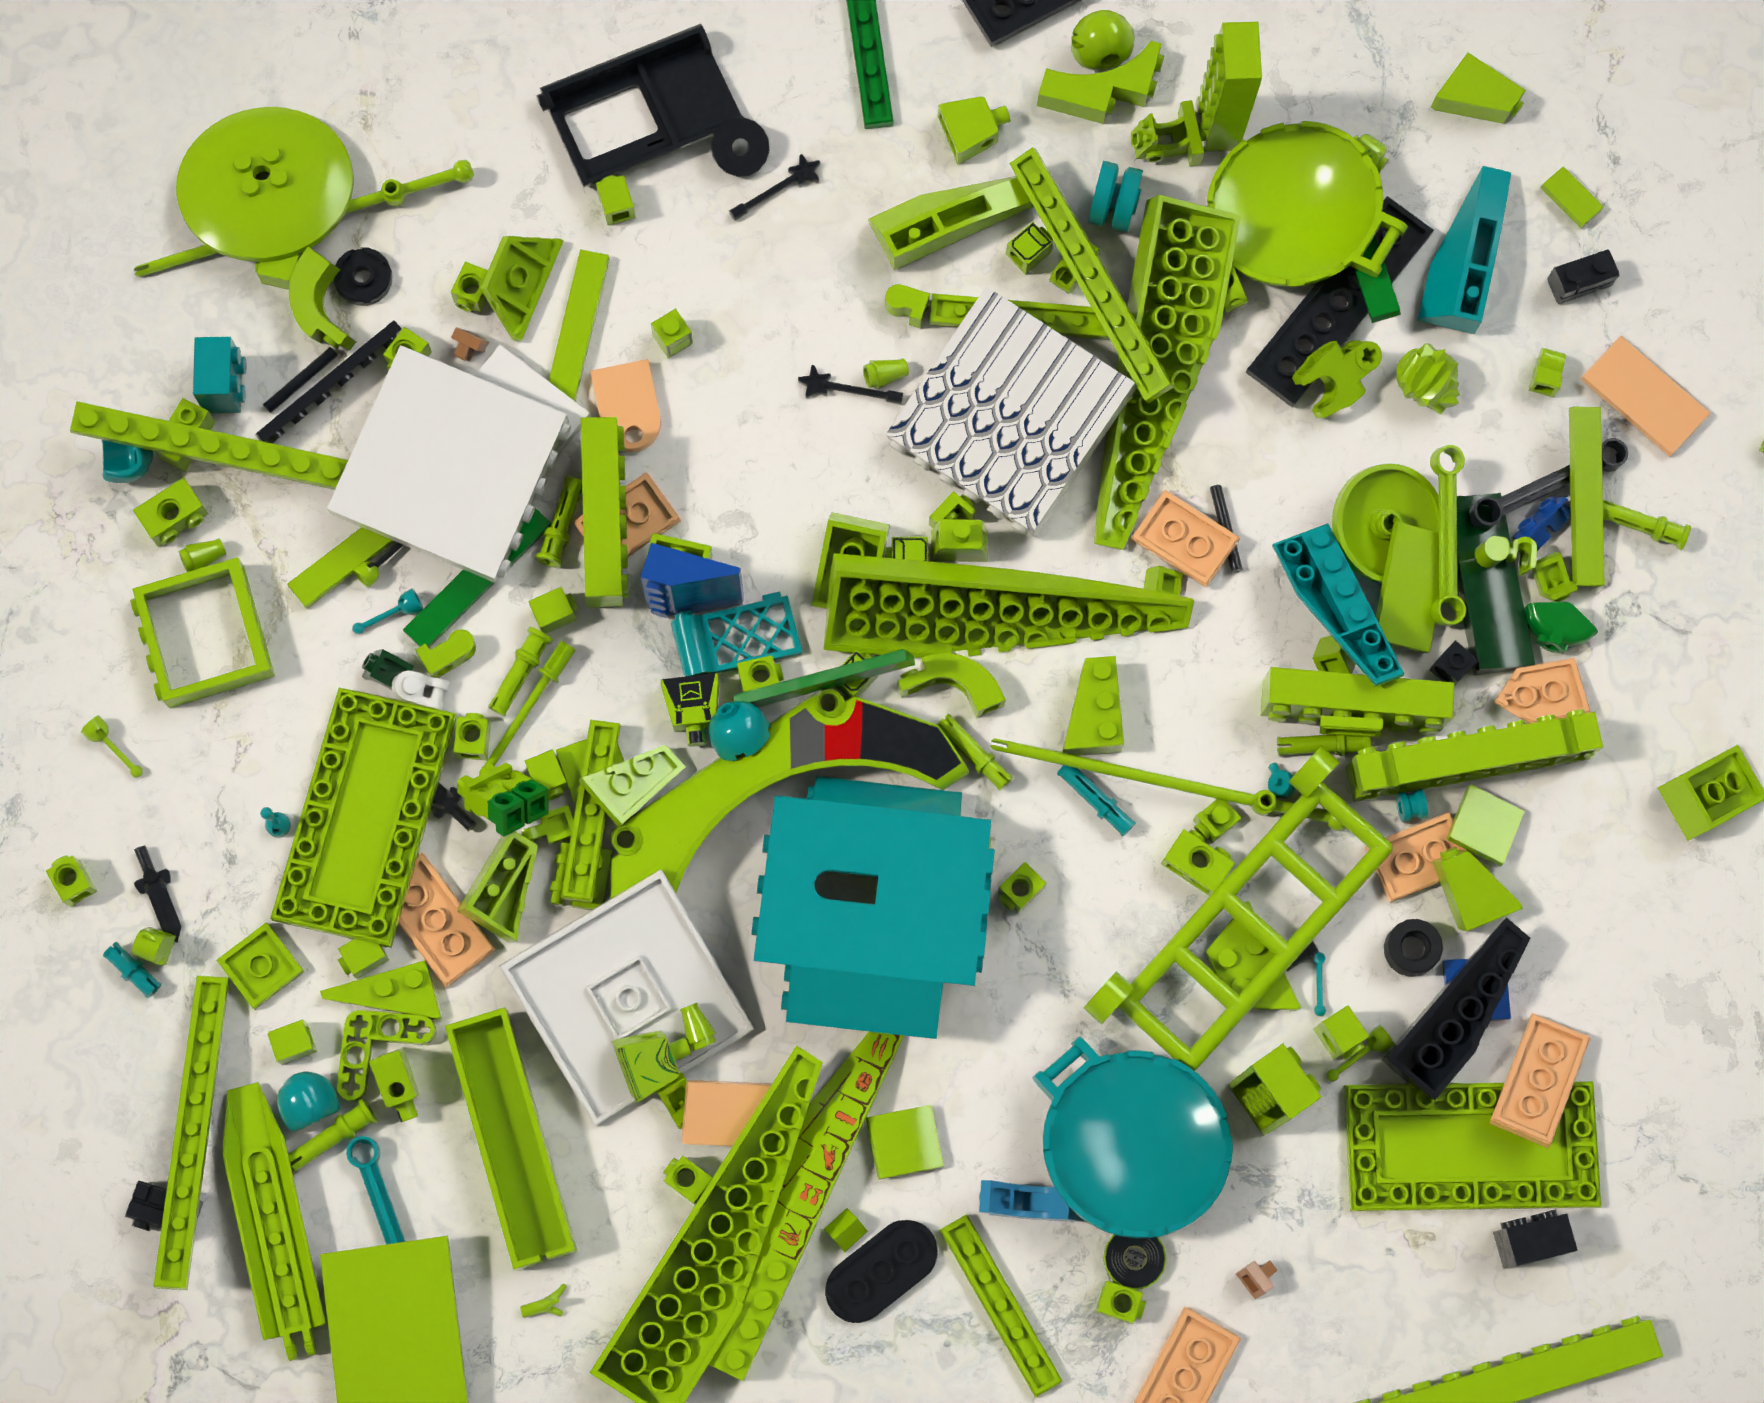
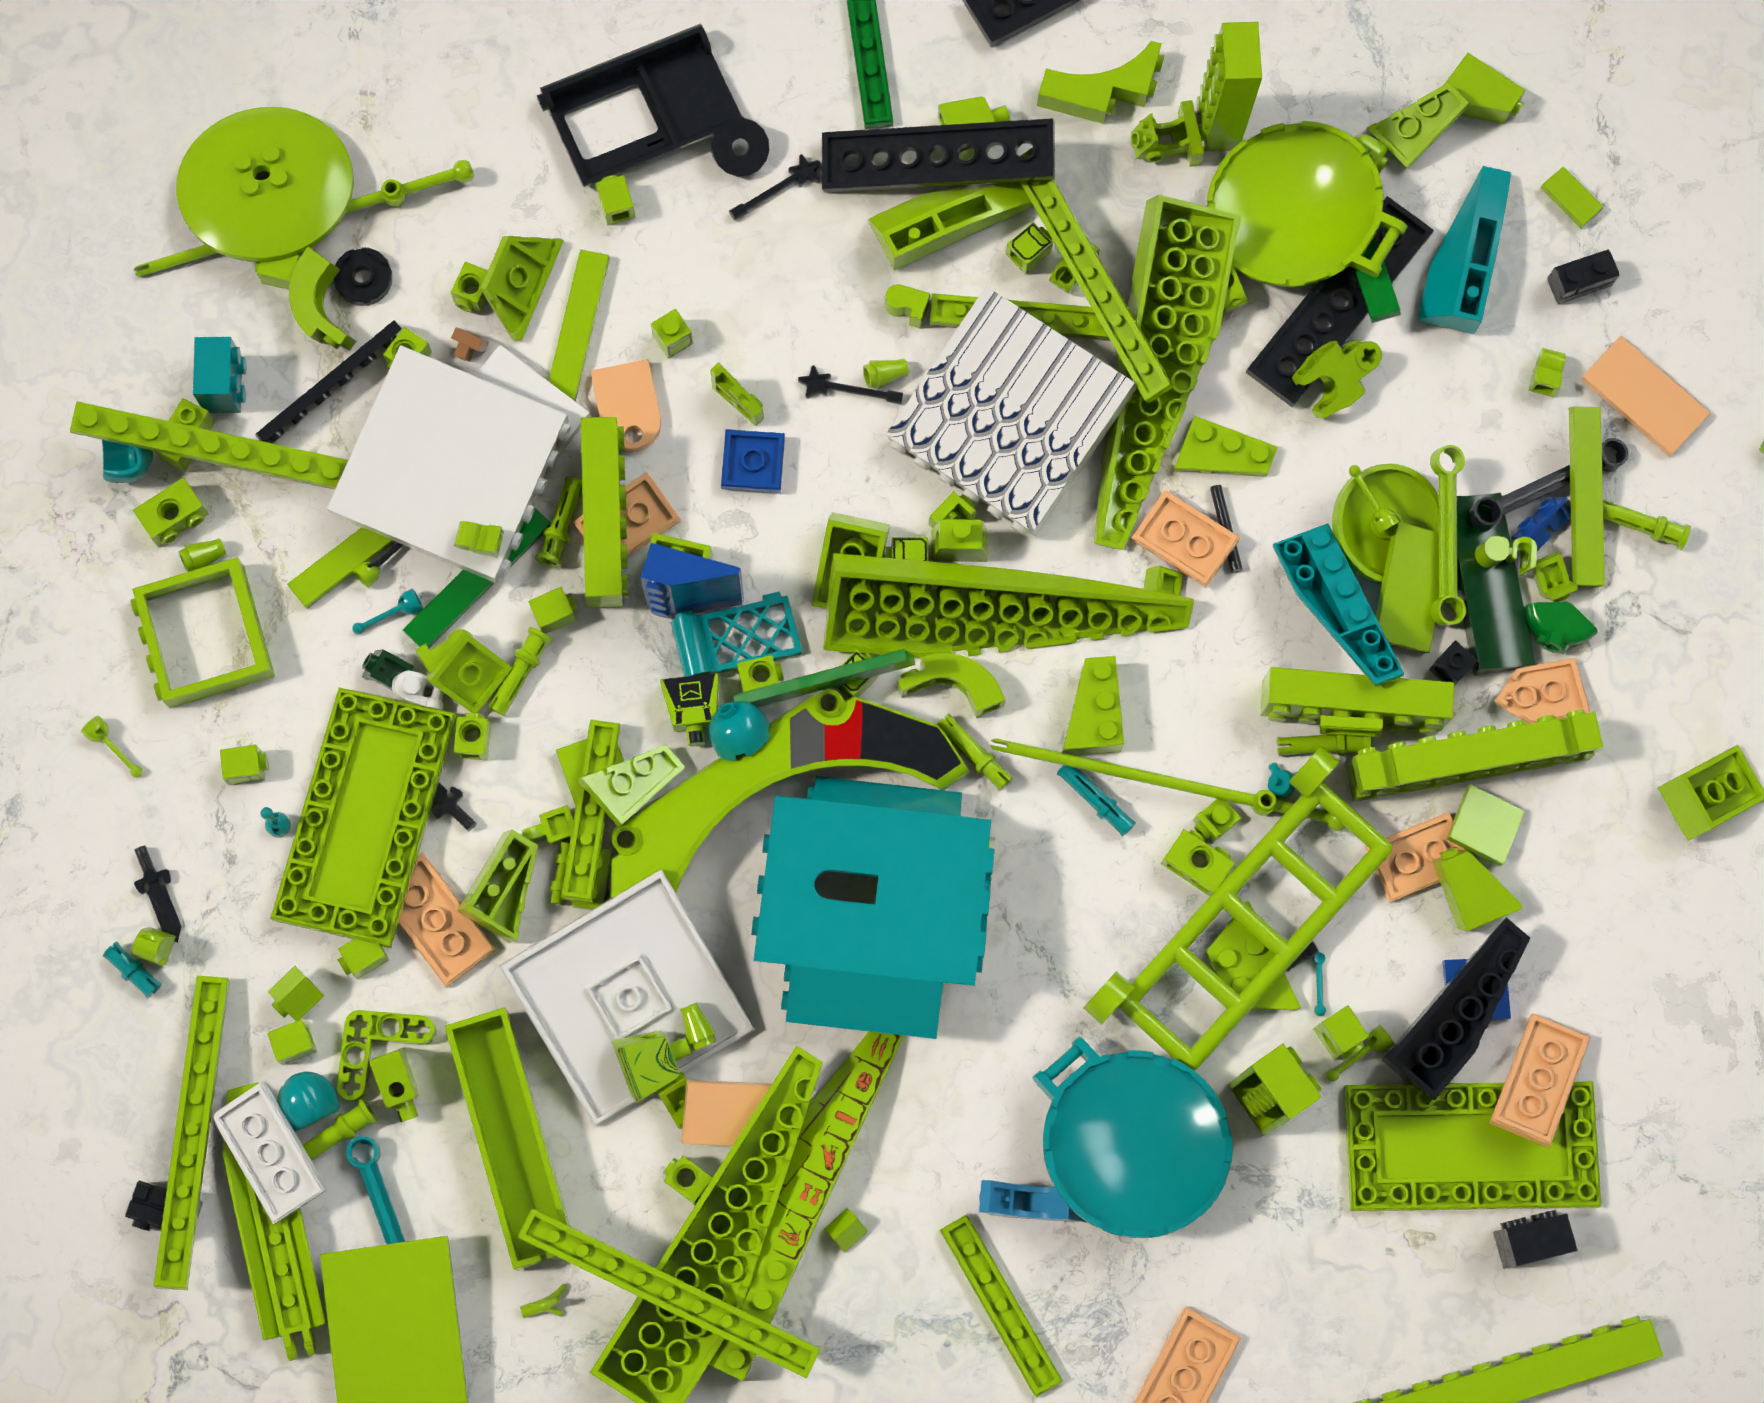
lime brick [46,855,97,907] -> none
lime tile [216,922,305,1010] -> none
black bar [263,347,338,413] -> none
lime wing [320,960,442,1020] -> none
hips [457,763,549,837] -> none
lime piece [484,641,576,766] -> none
lime brick [524,749,569,800] -> none
black tile [825,1220,938,1323] -> none
lime slope [866,1105,944,1180] -> none
lime brick [997,862,1047,913] -> none
lime piece [1071,10,1135,72] -> none
teal wheel [1088,160,1143,233] -> none
lime brick [1095,1281,1146,1324] -> none
black tile [1103,1234,1167,1290] -> none
medium nougat tile [1236,1260,1278,1299] -> none
lime panel [1312,635,1356,674] -> none
black tyre [1384,919,1443,977] -> none
lime hair [1396,343,1460,414] -> none
teal wheel [1396,789,1428,823] -> none
none -> white tile [211,1082,328,1224]
none -> lime brick [220,744,269,785]
none -> lime brick [267,966,324,1021]
none -> lime plate [426,631,513,713]
none -> lime leg [454,521,504,558]
none -> lime plate [518,1208,821,1379]
none -> lime wing [710,362,764,426]
none -> blue plate [721,429,785,493]
none -> black plate [822,118,1055,192]
none -> lime wing [1173,416,1278,477]
none -> lime hinge [1349,465,1400,534]
none -> lime wing [1367,83,1471,169]

